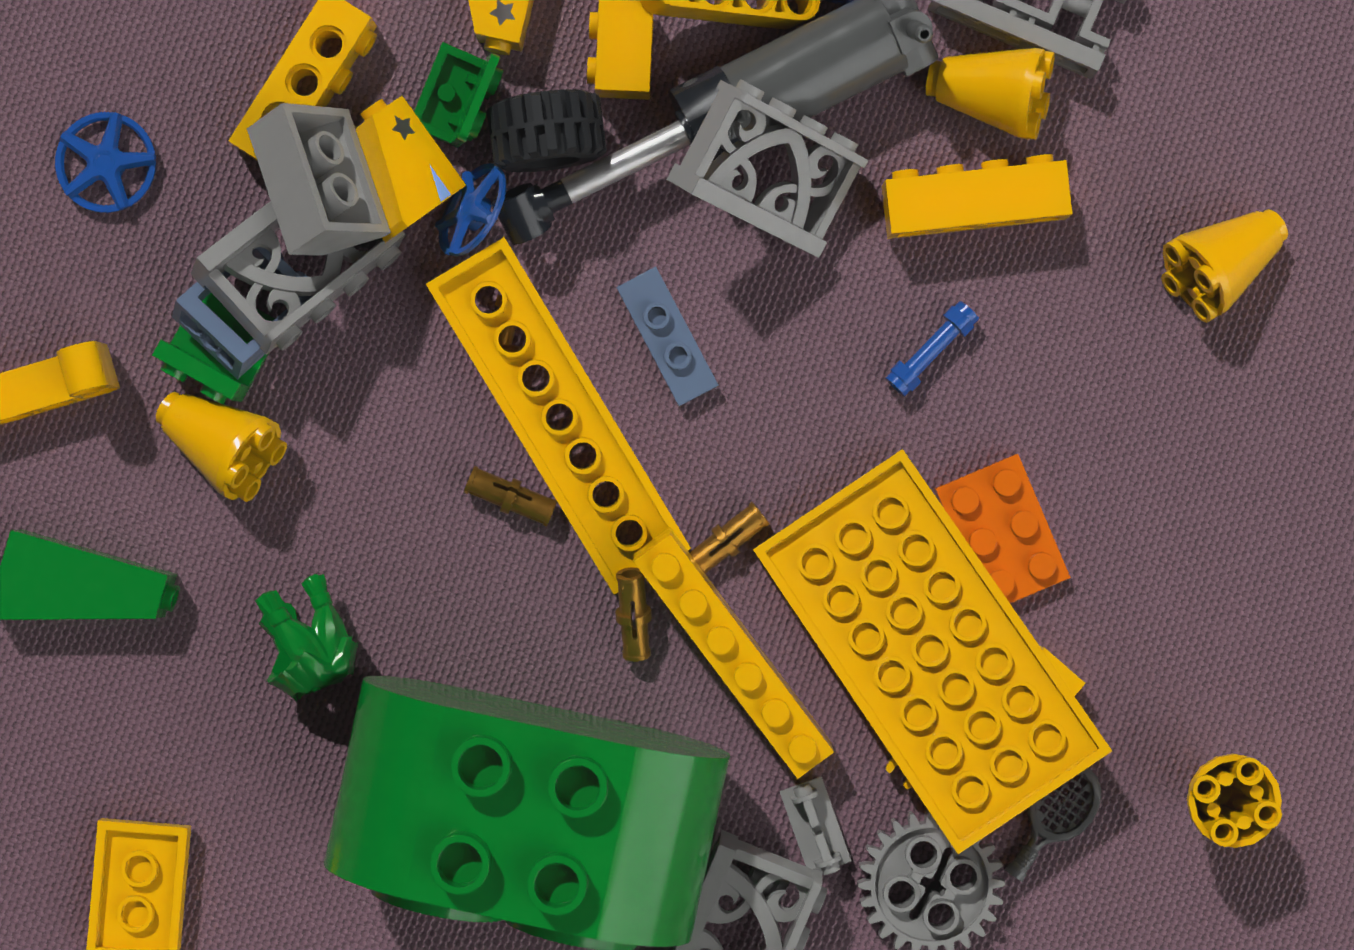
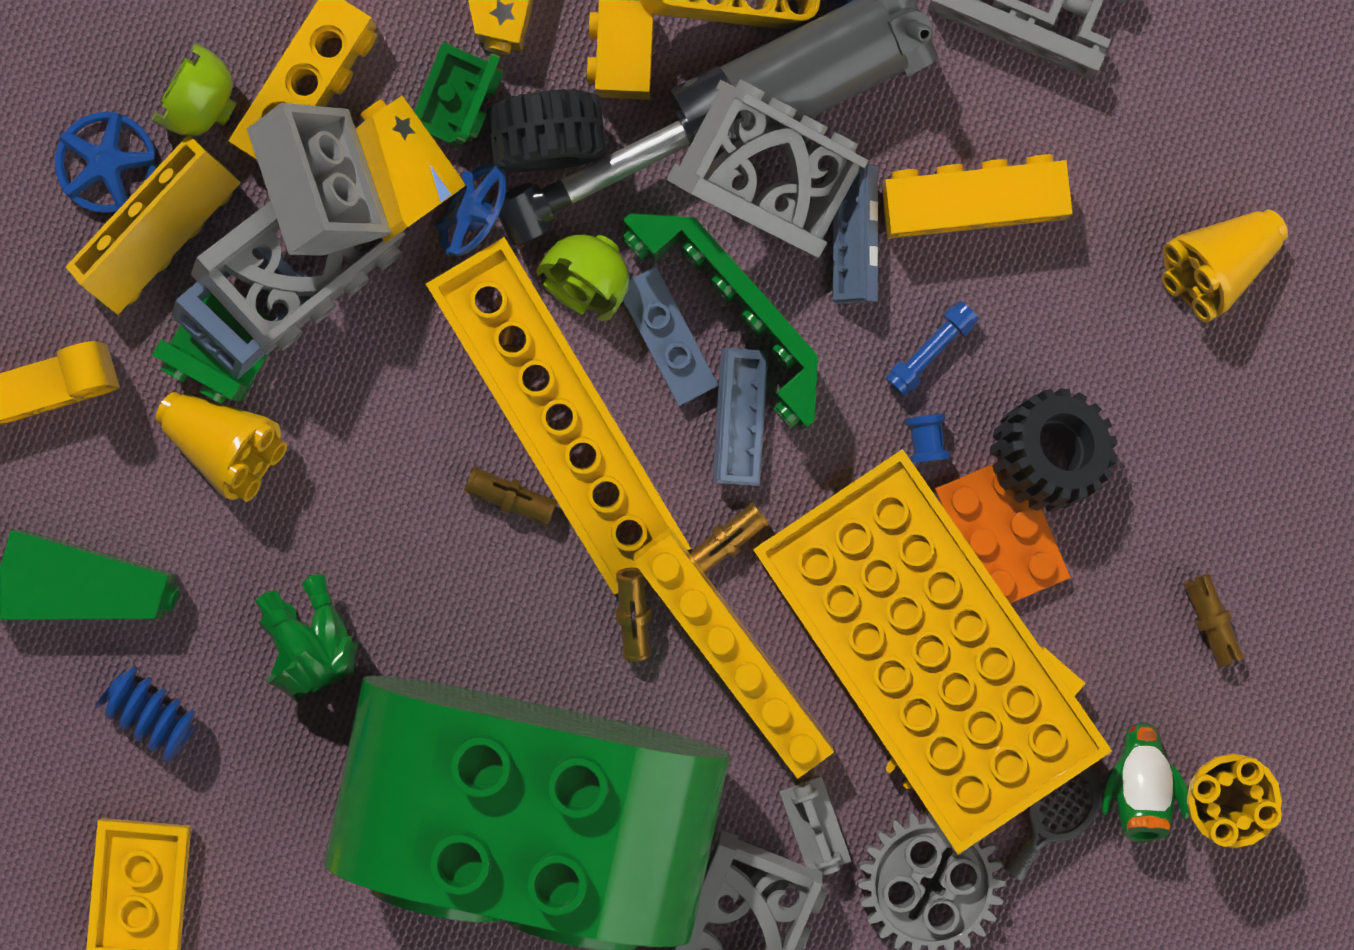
yellow cone [926,48,1055,140] -> none
none -> yellow brick [65,135,241,315]
none -> blue piece [95,665,196,763]
none -> lime cylinder [151,43,237,136]
none -> lime cylinder [536,234,629,321]
none -> green slope [623,214,818,430]
none -> sand blue plate [712,348,769,486]
none -> sand blue plate [833,165,878,304]
none -> blue bush [905,414,951,463]
none -> black tyre [990,388,1118,512]
none -> animal [1101,723,1189,843]
none -> pearl gold pin [1183,573,1245,667]

